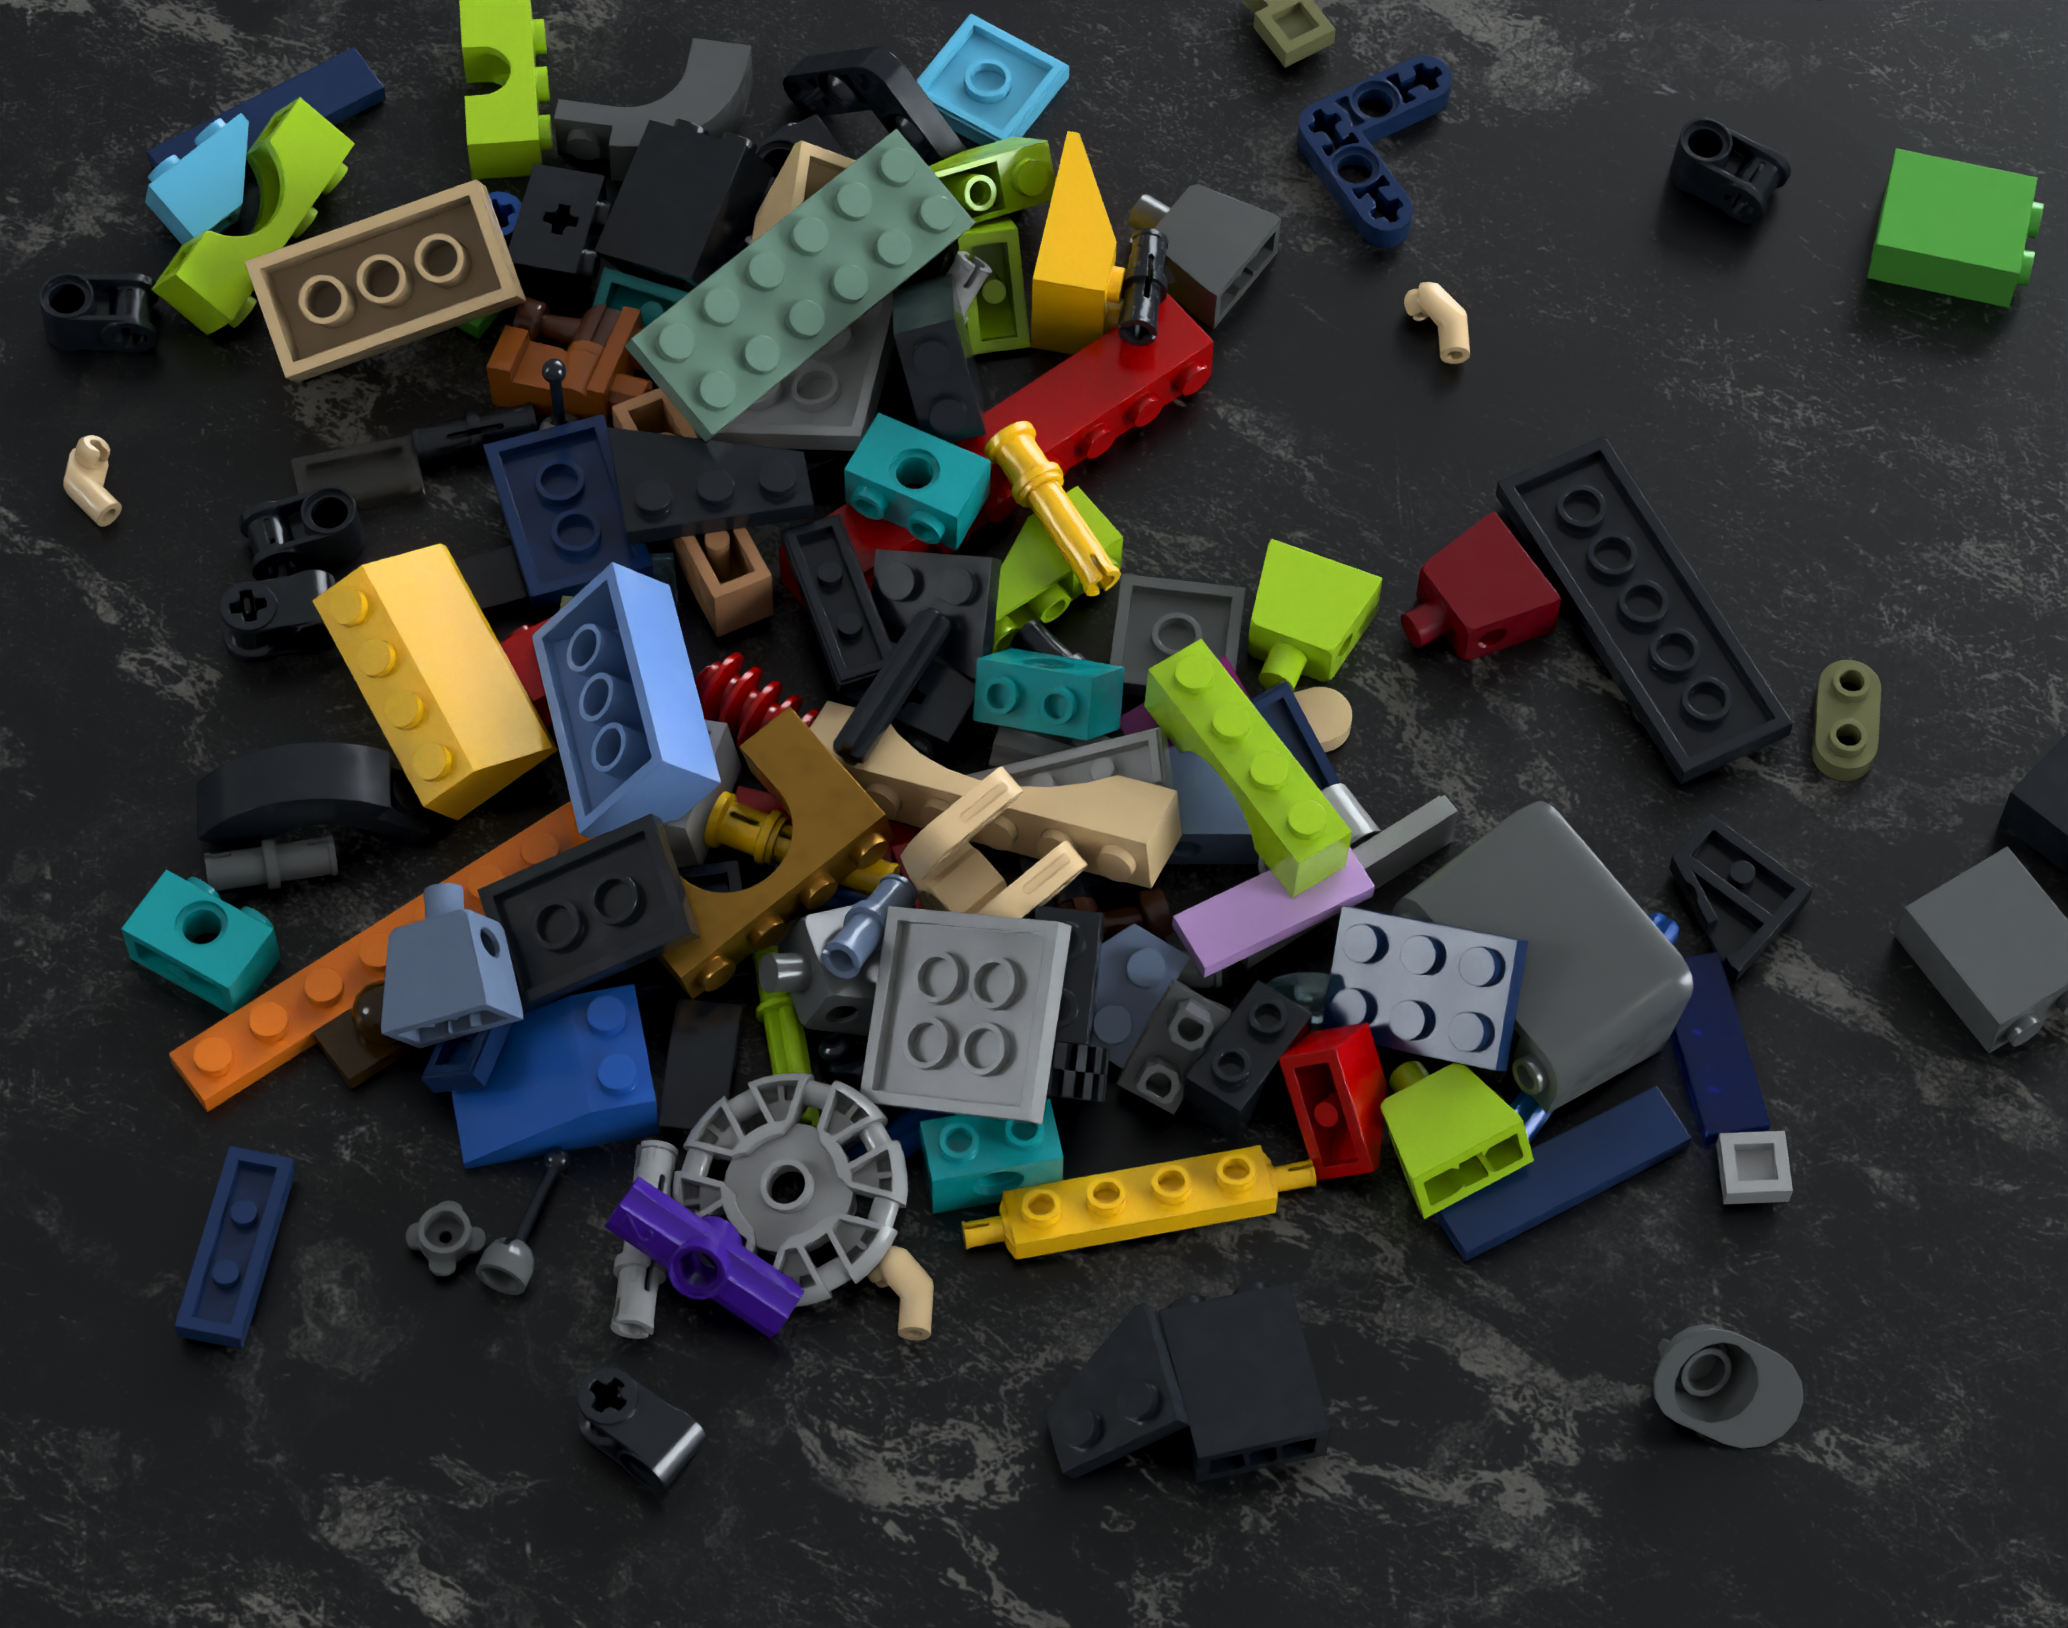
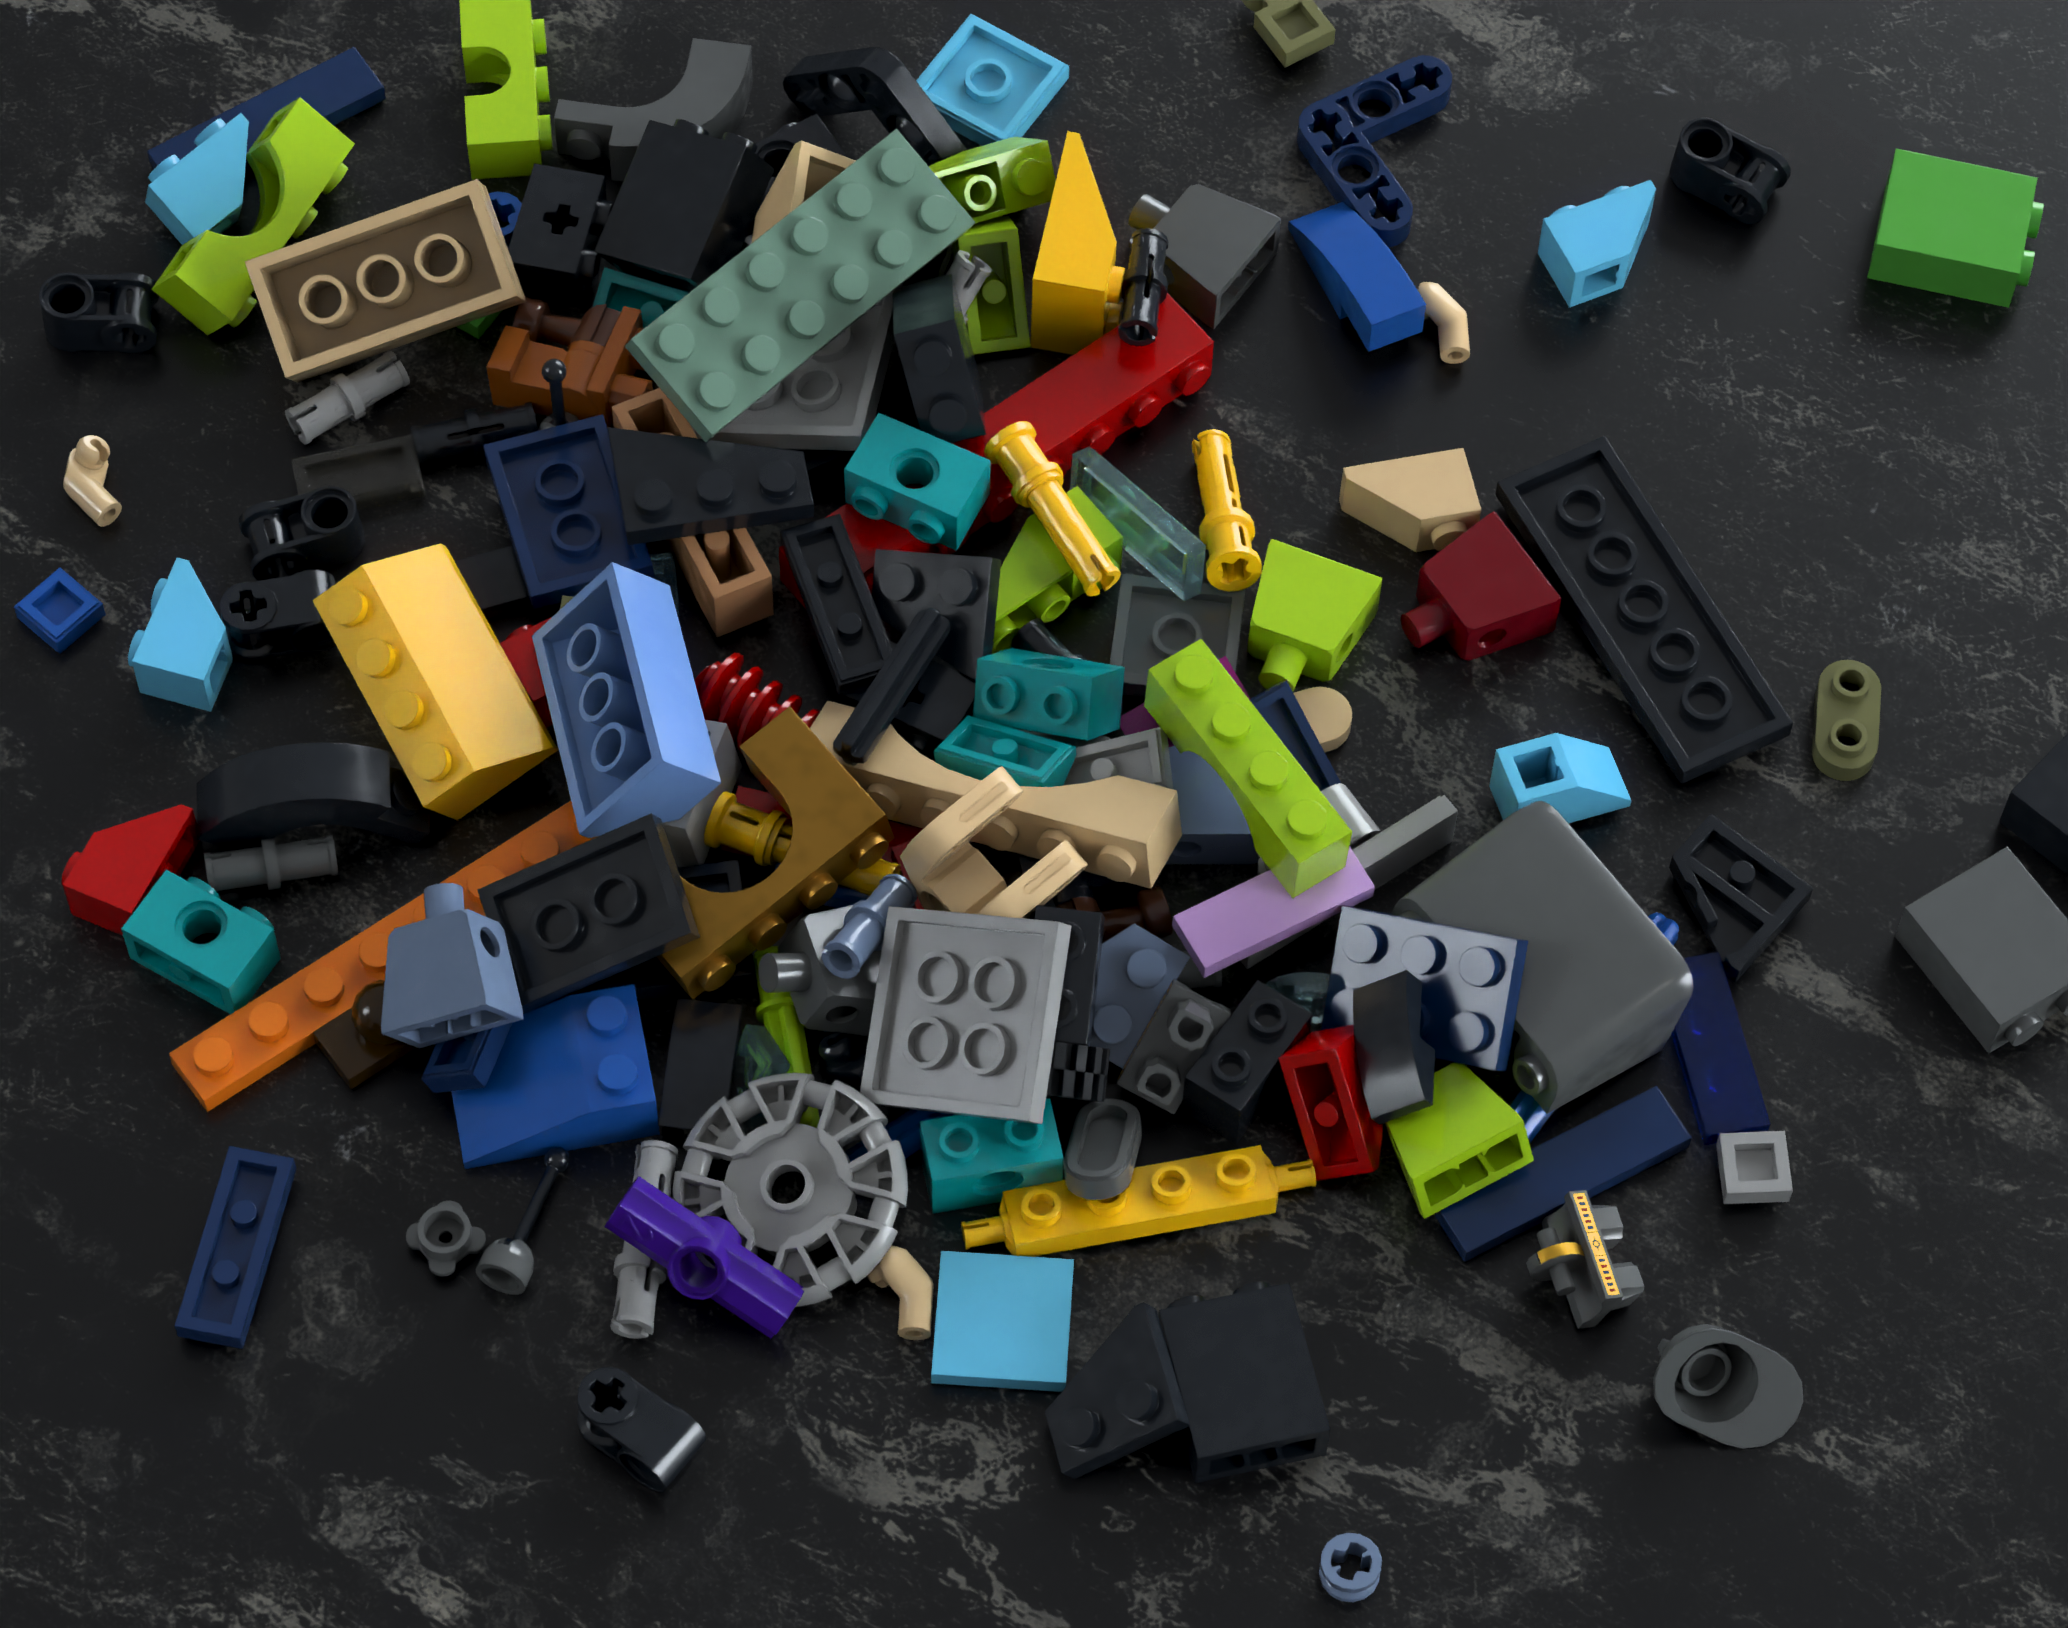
none -> blue tile [14,567,106,654]
none -> red slope [61,804,200,936]
none -> medium azure slope [128,557,233,712]
none -> light grey pin [285,350,410,444]
none -> clear light blue tile [736,1024,791,1117]
none -> medium azure tile [931,1251,1074,1392]
none -> teal slope [934,715,1077,787]
none -> dark grey tile [1064,1099,1142,1200]
none -> clear light blue tile [1070,446,1206,601]
none -> yellow pin [1192,429,1262,592]
none -> blue slope [1288,202,1426,352]
none -> sand blue bush [1319,1533,1382,1602]
none -> tan slope [1339,448,1481,552]
none -> black slope [1353,970,1435,1125]
none -> medium azure slope [1489,733,1631,824]
none -> dark grey hips [1526,1190,1644,1329]
none -> medium azure slope [1537,180,1656,308]

